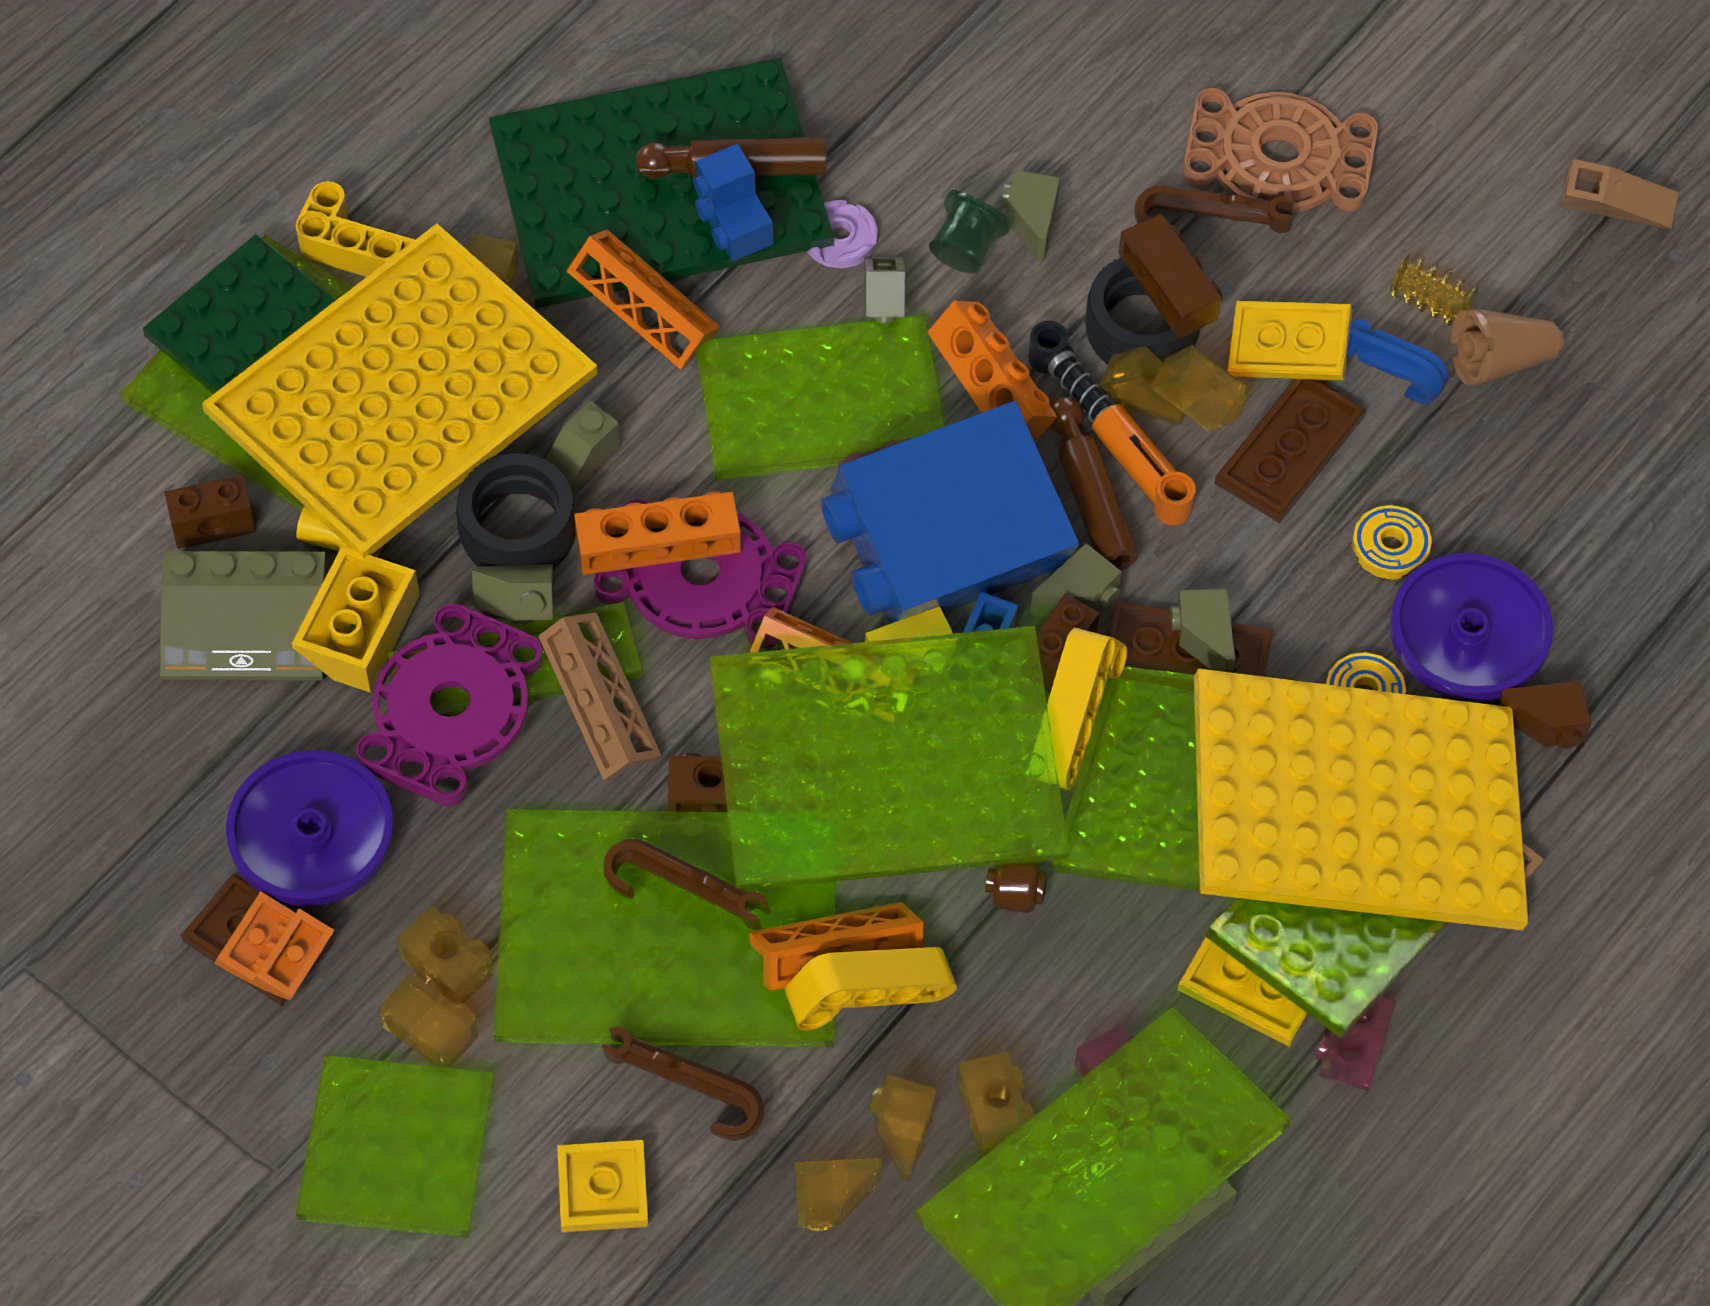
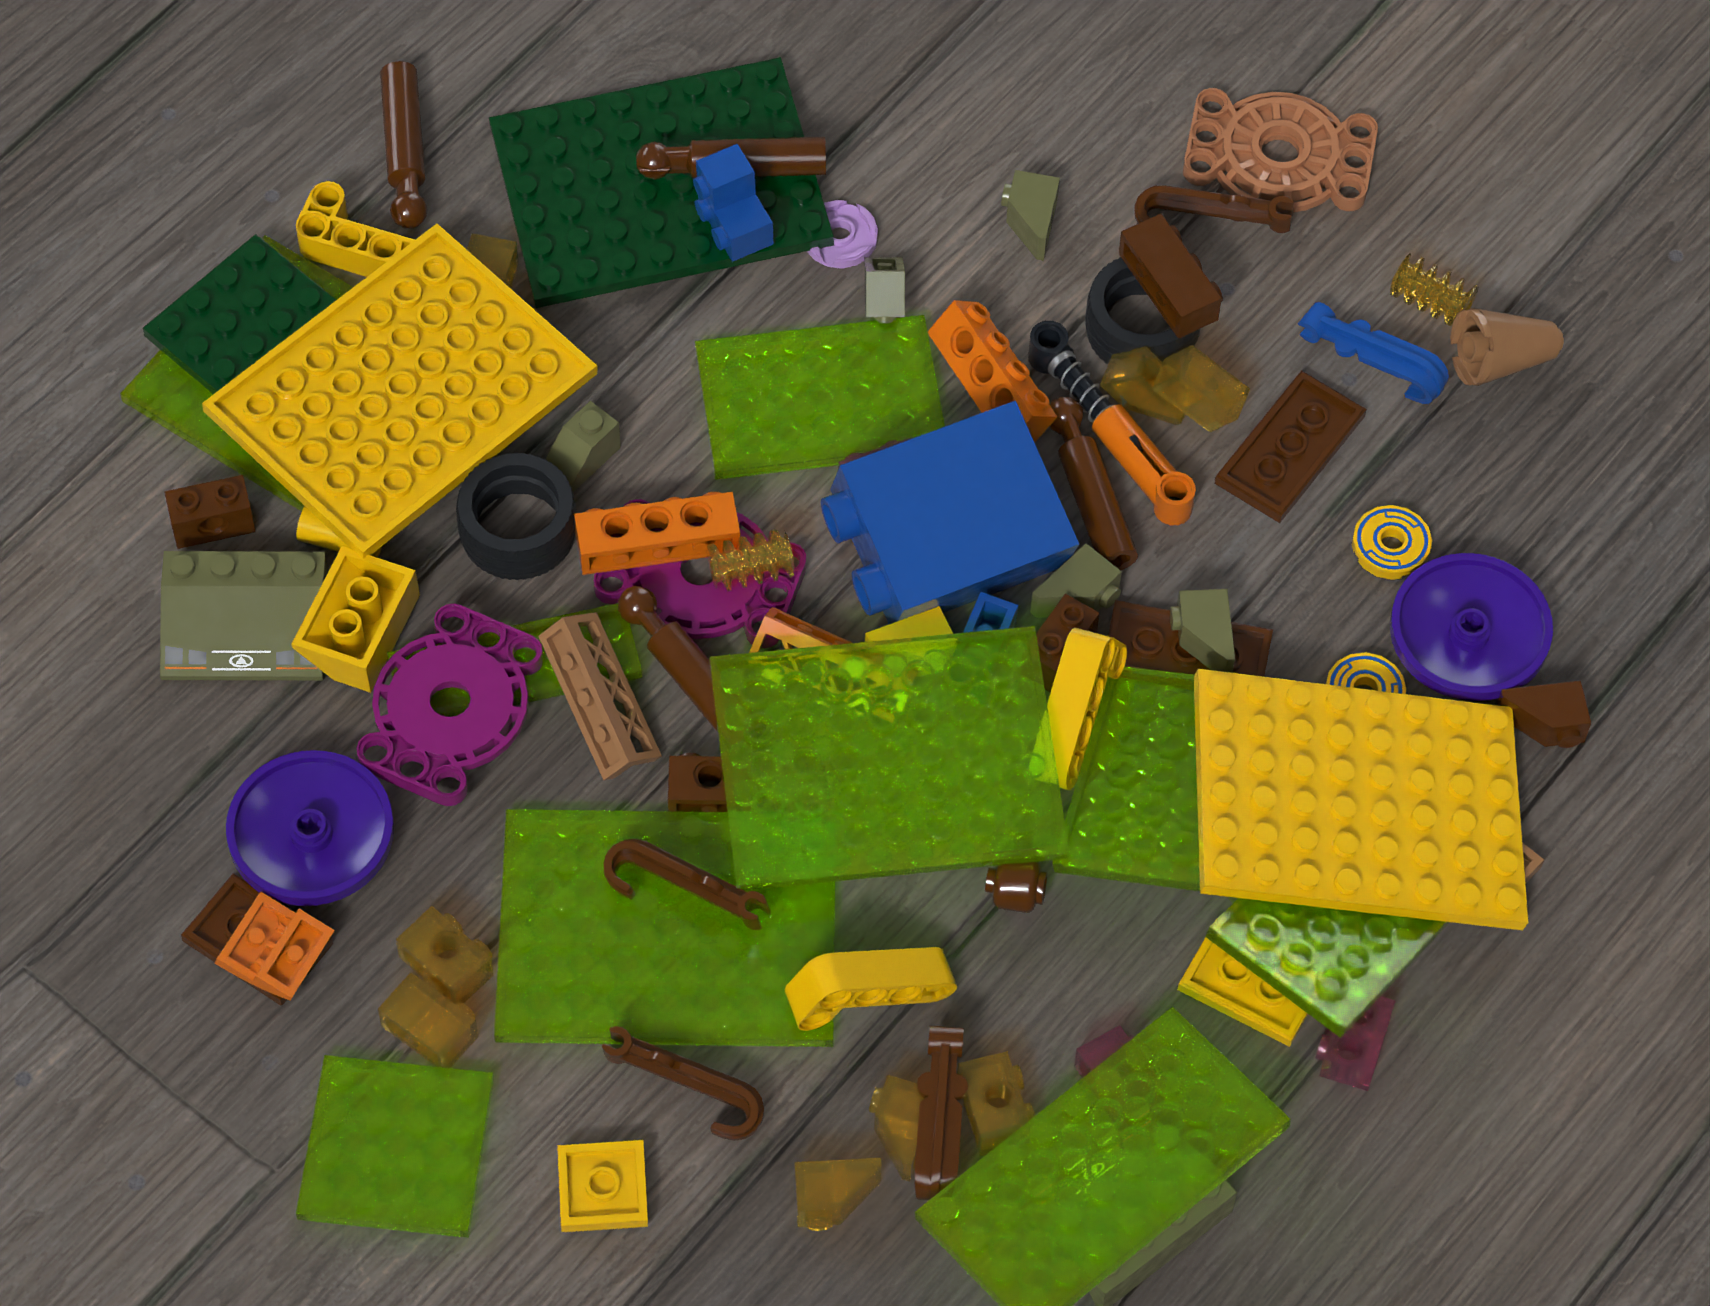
olive slope [472,565,554,621] -> none
orange fence [567,229,721,370] -> none
orange fence [749,902,923,991] -> none
clear green piece [929,190,1011,274] -> none
yellow tile [1227,301,1353,381] -> none
medium nougat slope [1559,159,1679,230] -> none
none -> reddish brown piece [380,61,428,229]
none -> reddish brown piece [618,586,766,754]
none -> clear yellow piece [706,529,795,592]
none -> reddish brown piece [915,1025,968,1203]

